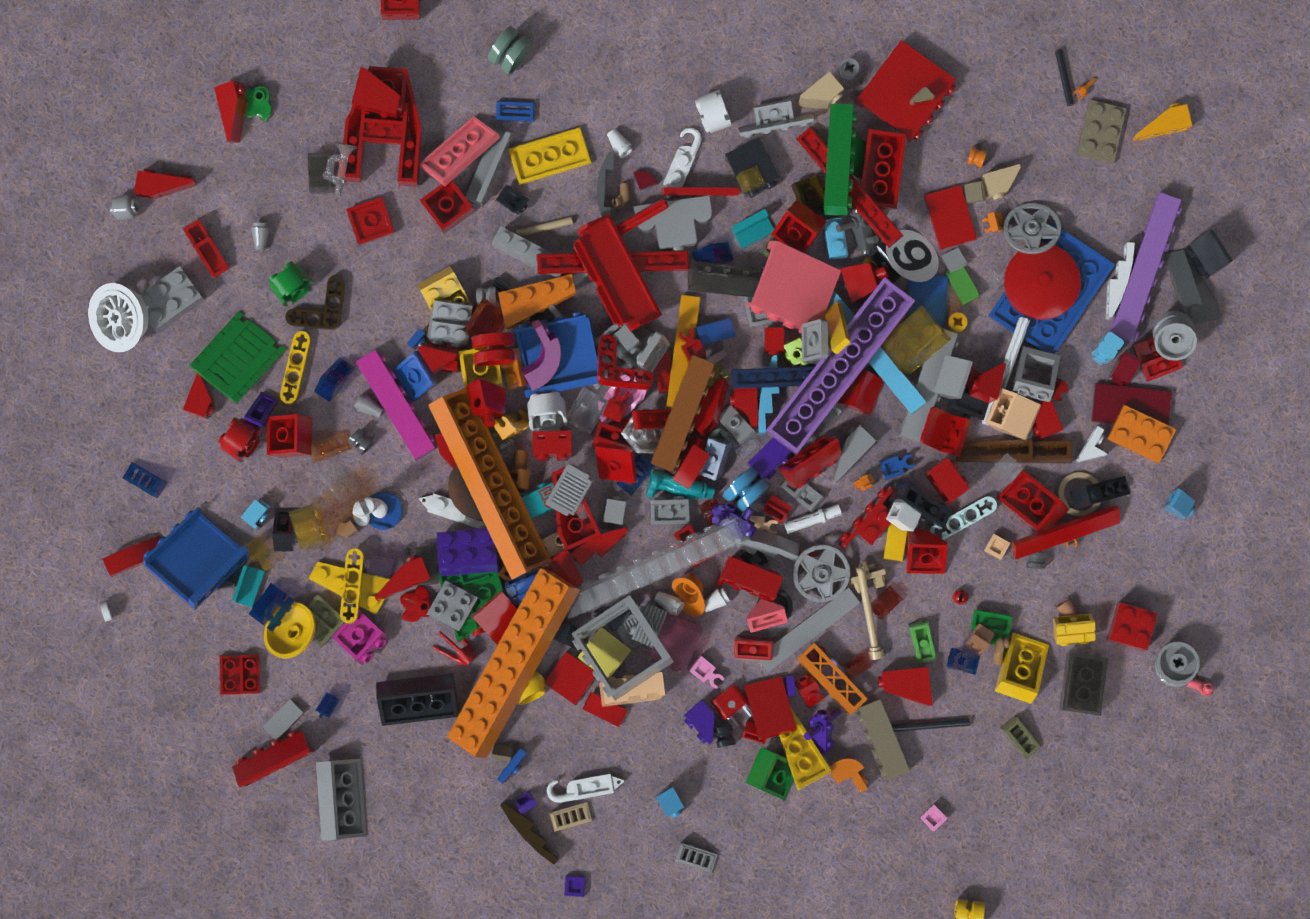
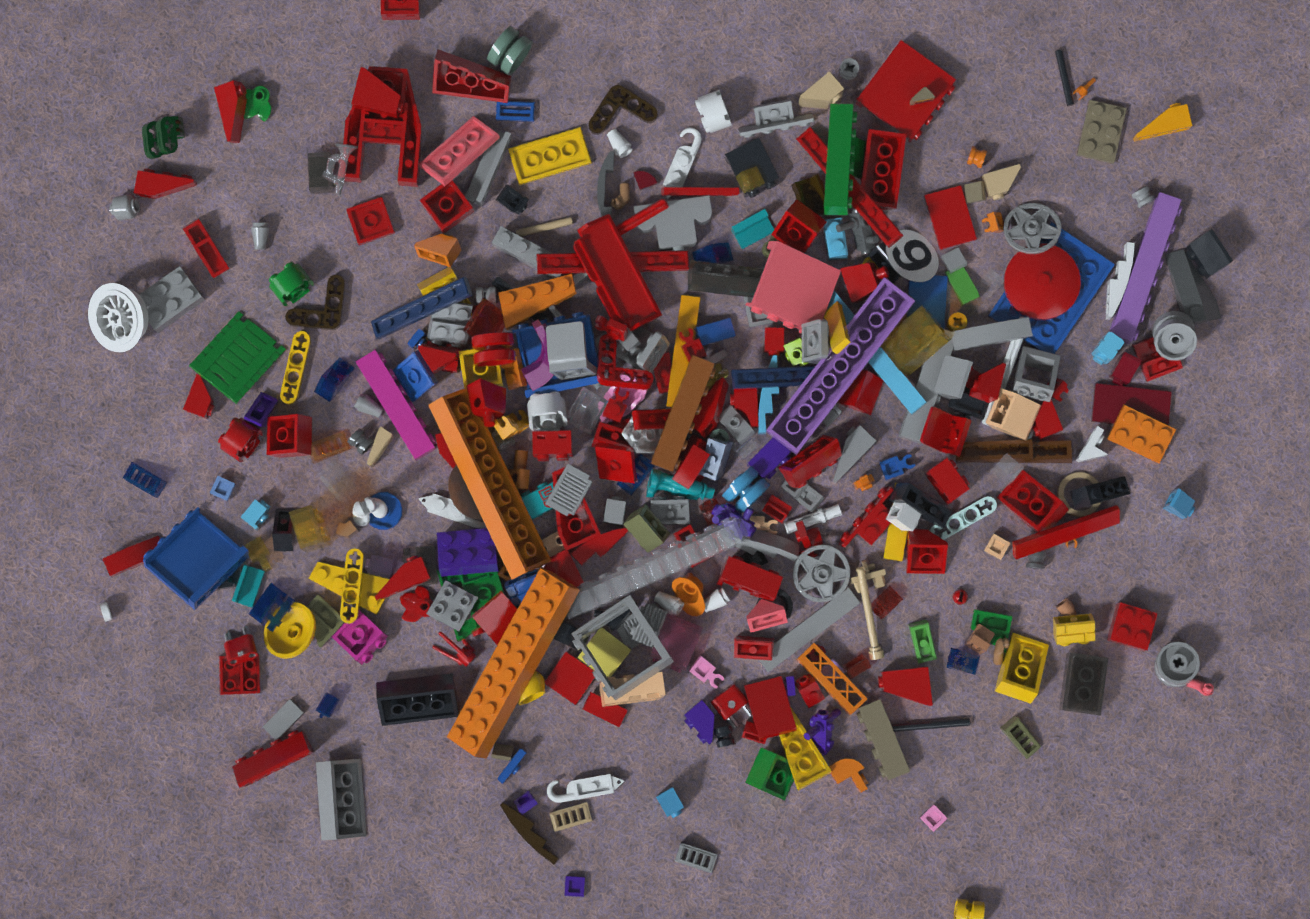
none -> dark green piece [142,116,185,159]
none -> medium blue plate [210,476,236,501]
none -> red piece [224,626,258,666]
none -> tan slope [367,426,394,467]
none -> dark blue tile [371,277,473,339]
none -> orange slope [414,234,462,268]
none -> red wedge [432,49,512,103]
none -> light grey piece [546,321,597,380]
none -> dark brown beam [588,85,658,135]
none -> red plate [595,315,628,342]
none -> olive brick [624,505,670,553]
none -> red bracket [794,520,823,550]
none -> light grey slope [951,317,1033,351]
none -> light grey wheel [1131,186,1155,208]

